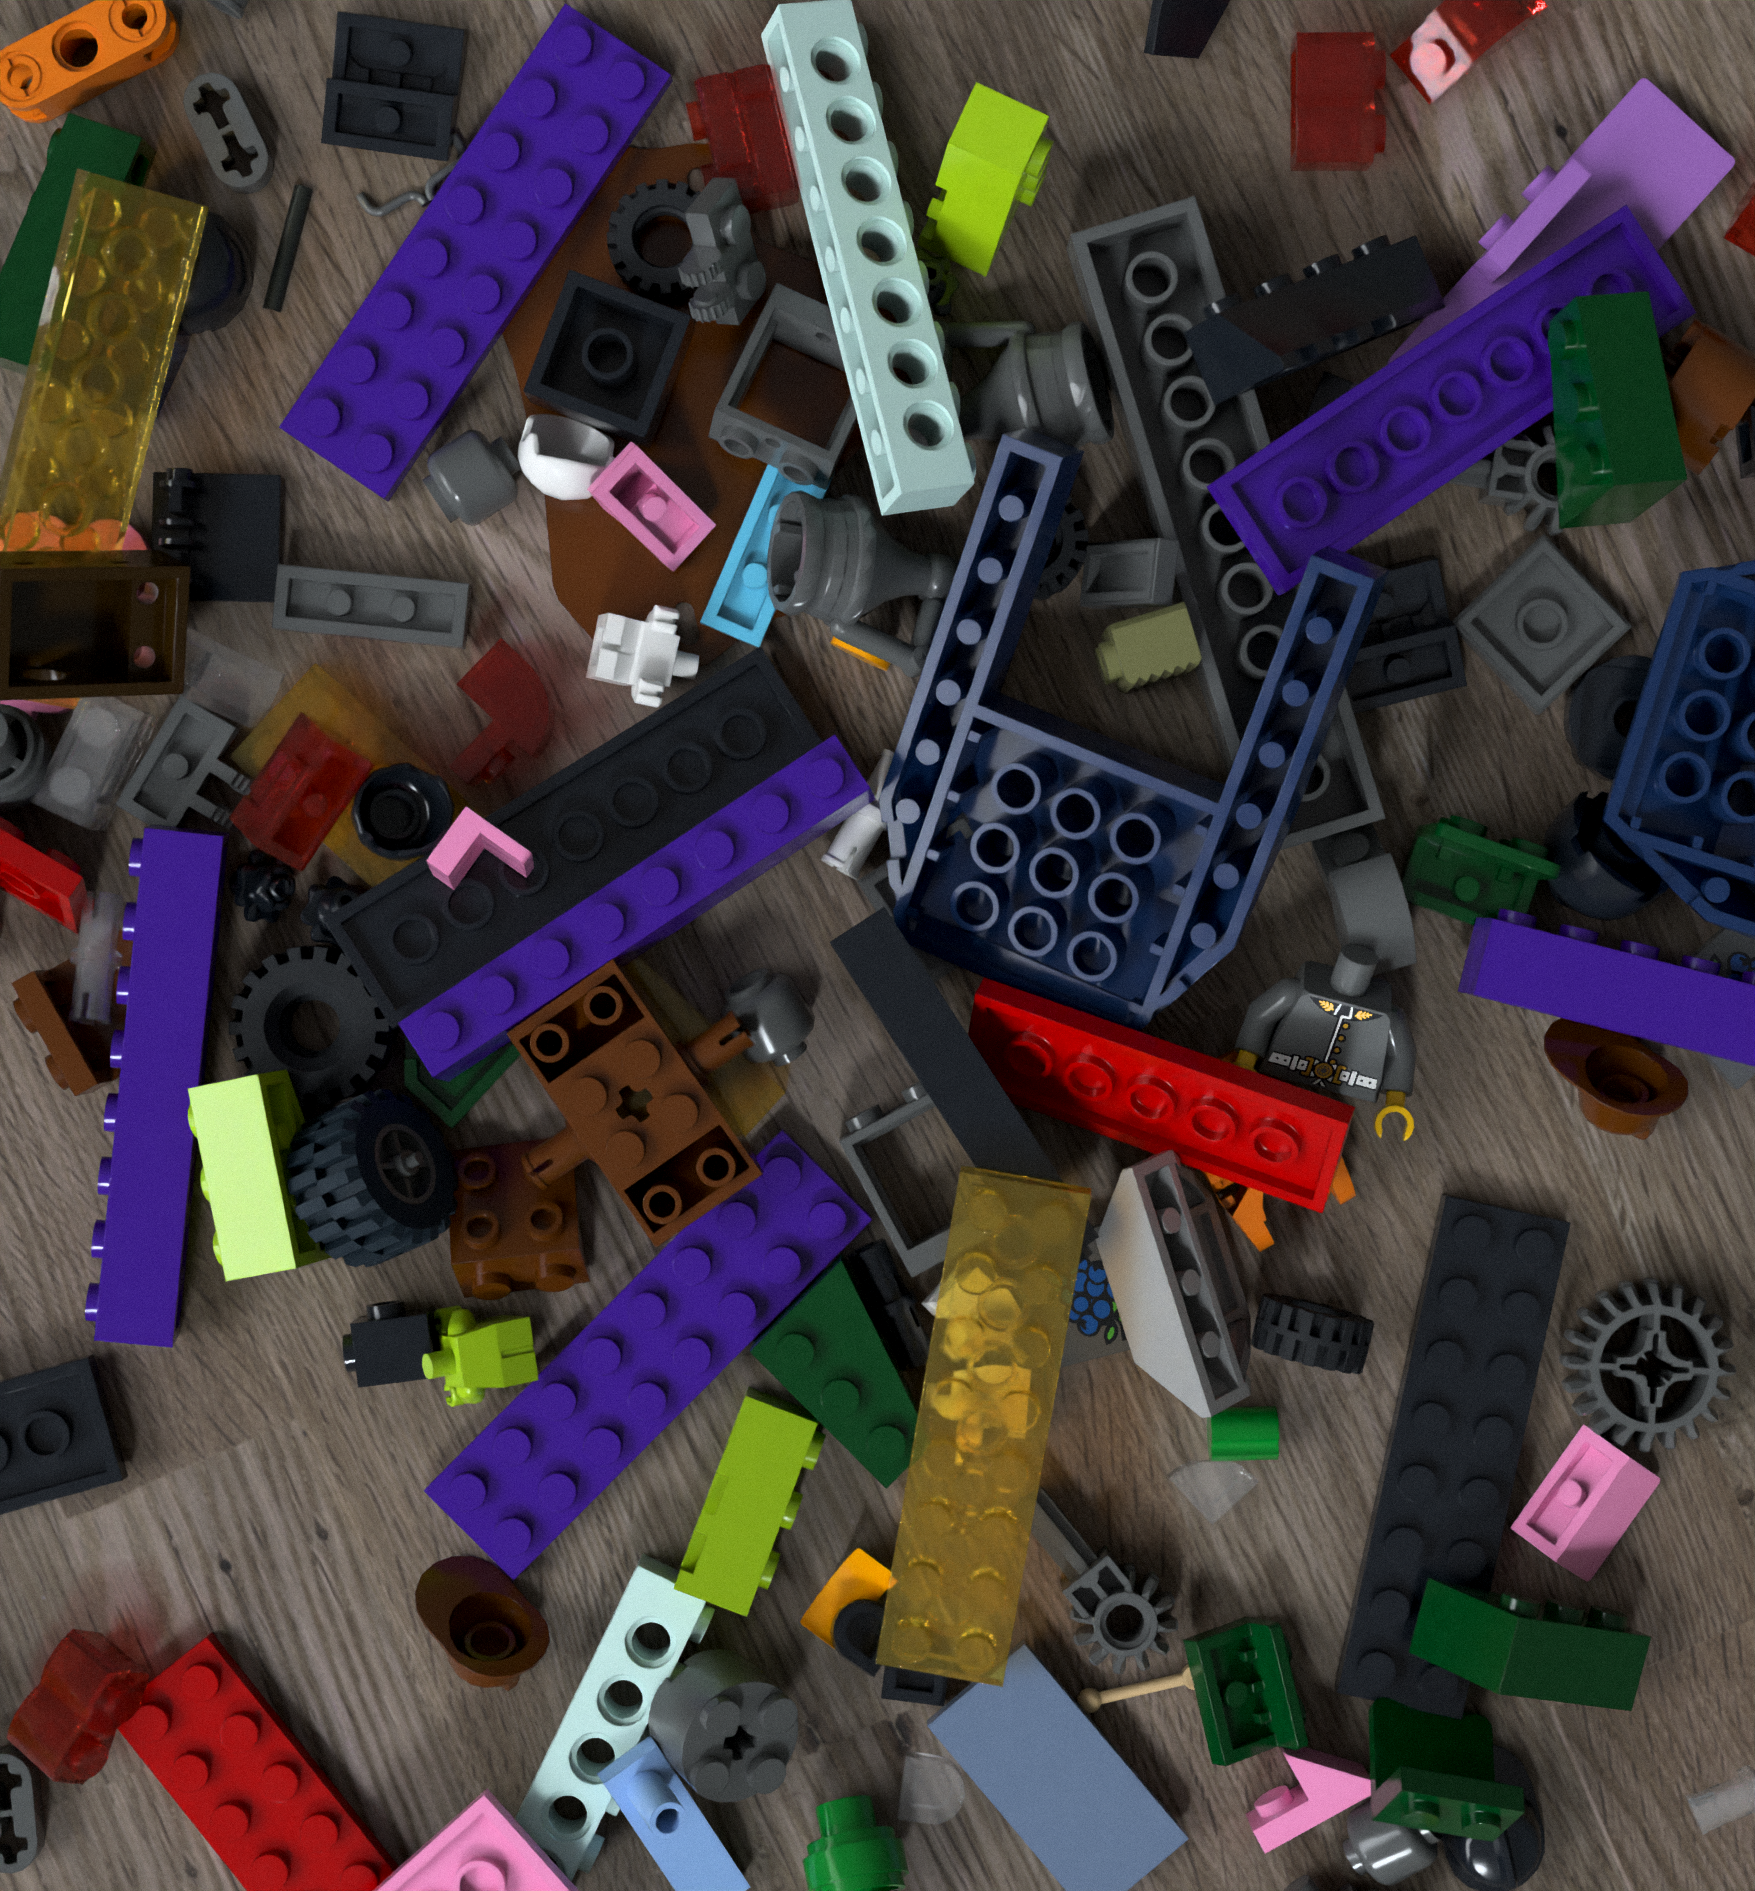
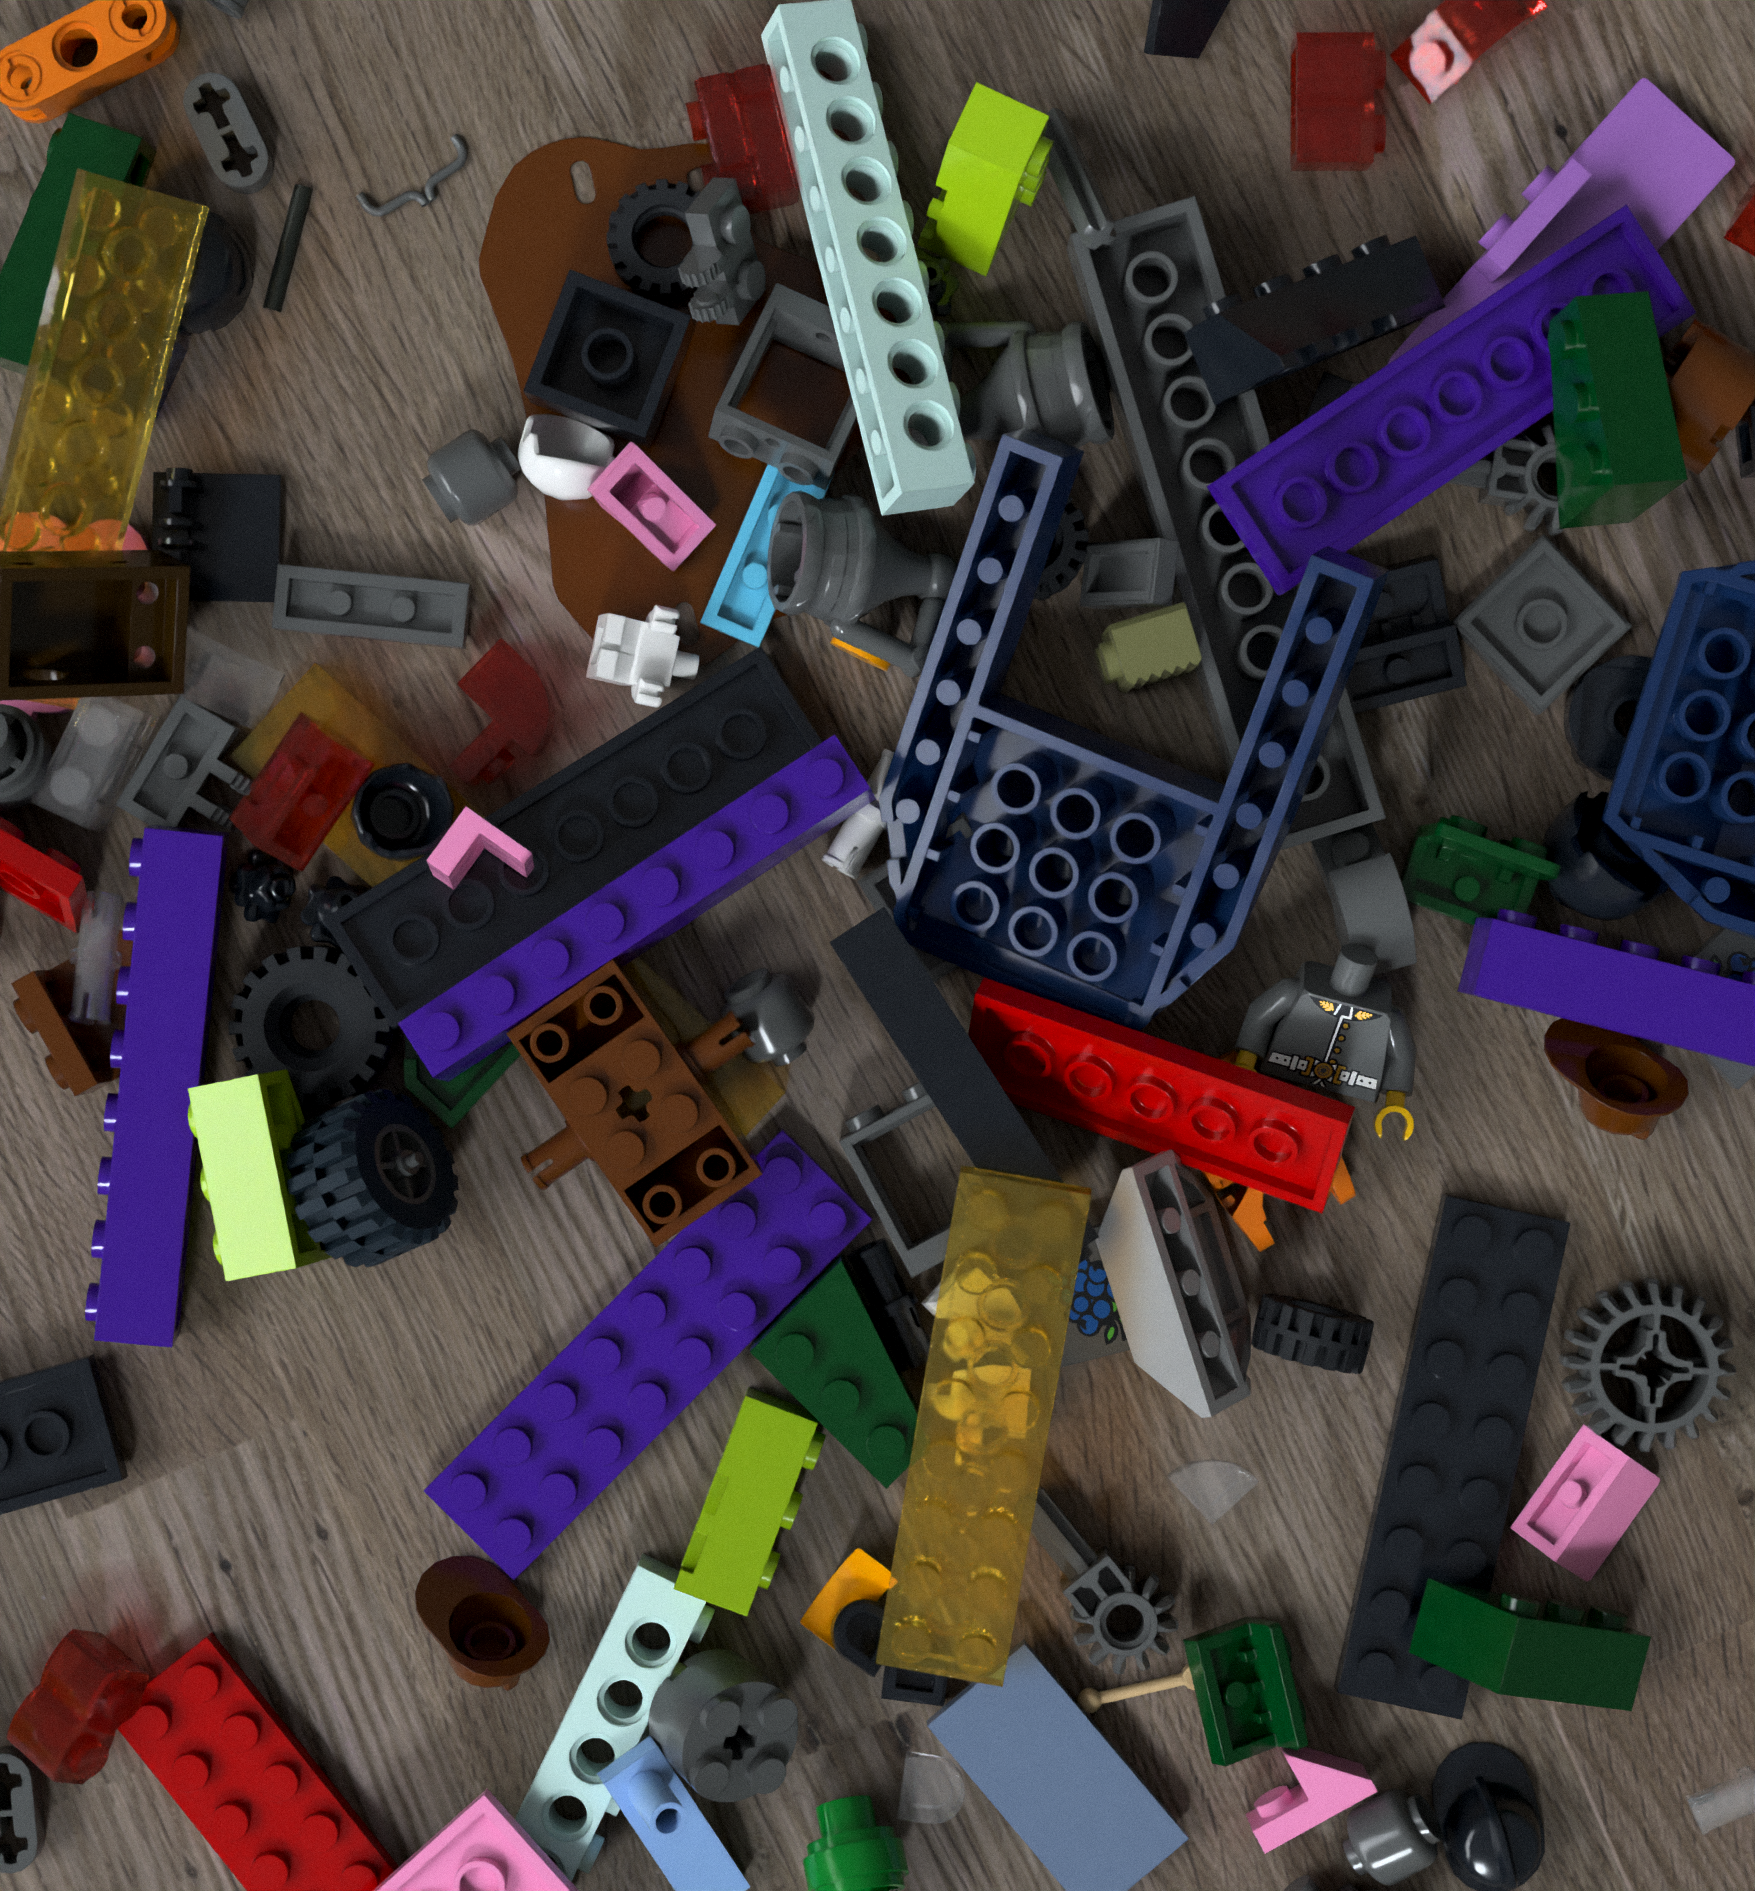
dark purple plate [279,3,673,502] -> none
black slope [321,11,468,161] -> none
black brick [342,1300,441,1388] -> none
lime piece [422,1305,539,1407] -> none
reddish brown bracket [449,1138,590,1300] -> none
green piece [1207,1406,1280,1461] -> none
dark green bracket [1368,1697,1525,1842] -> none
none -> dark grey axle [1045,108,1117,250]

